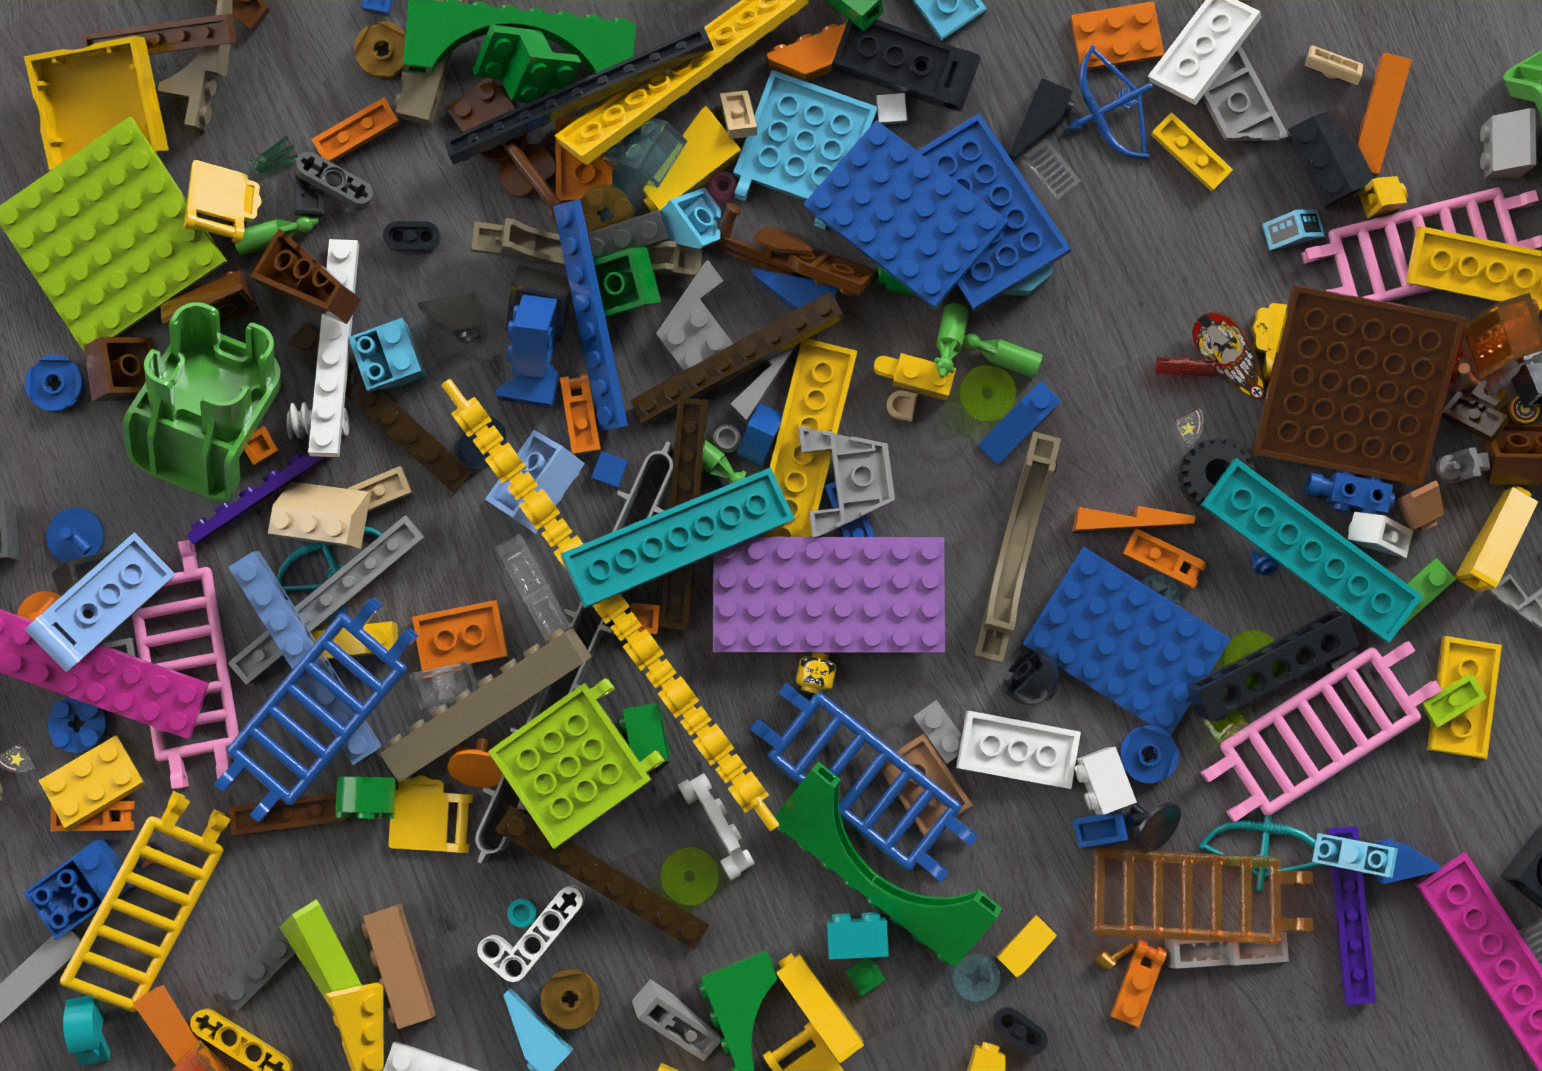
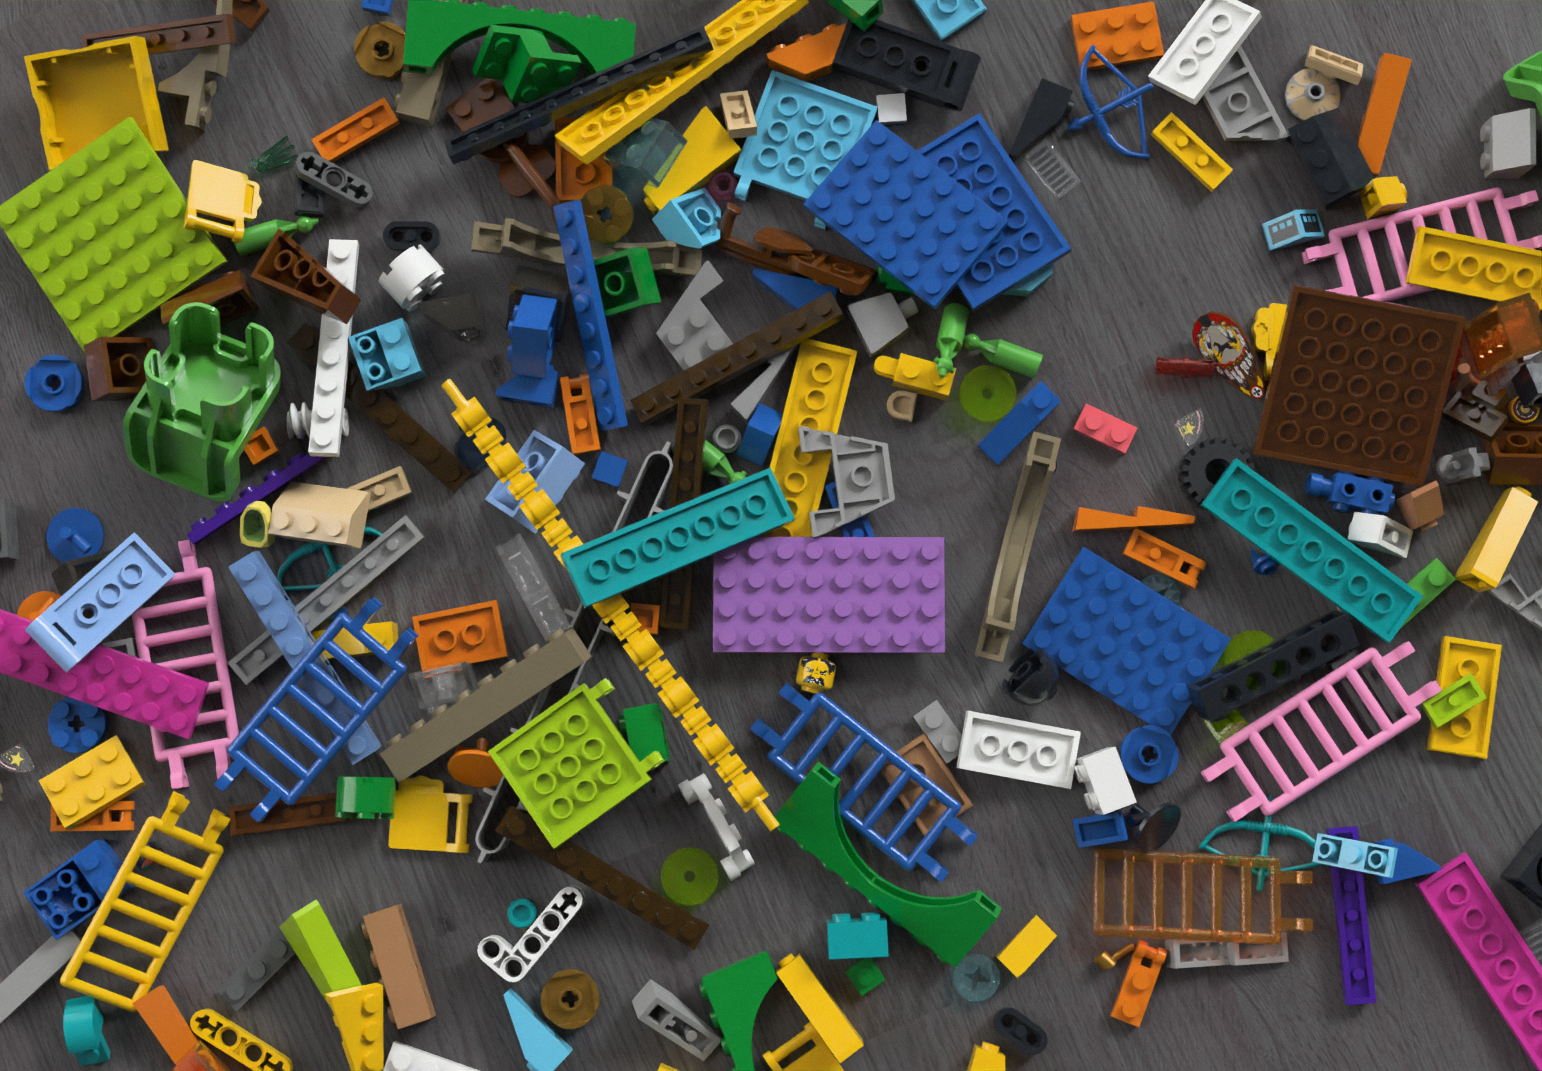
dark grey plate [588,210,669,260] -> none
none -> rock [240,501,275,548]
none -> white brick [379,245,445,312]
none -> light grey torso [846,293,918,359]
none -> coral plate [1073,404,1137,455]
none -> tan dish [1284,68,1341,121]

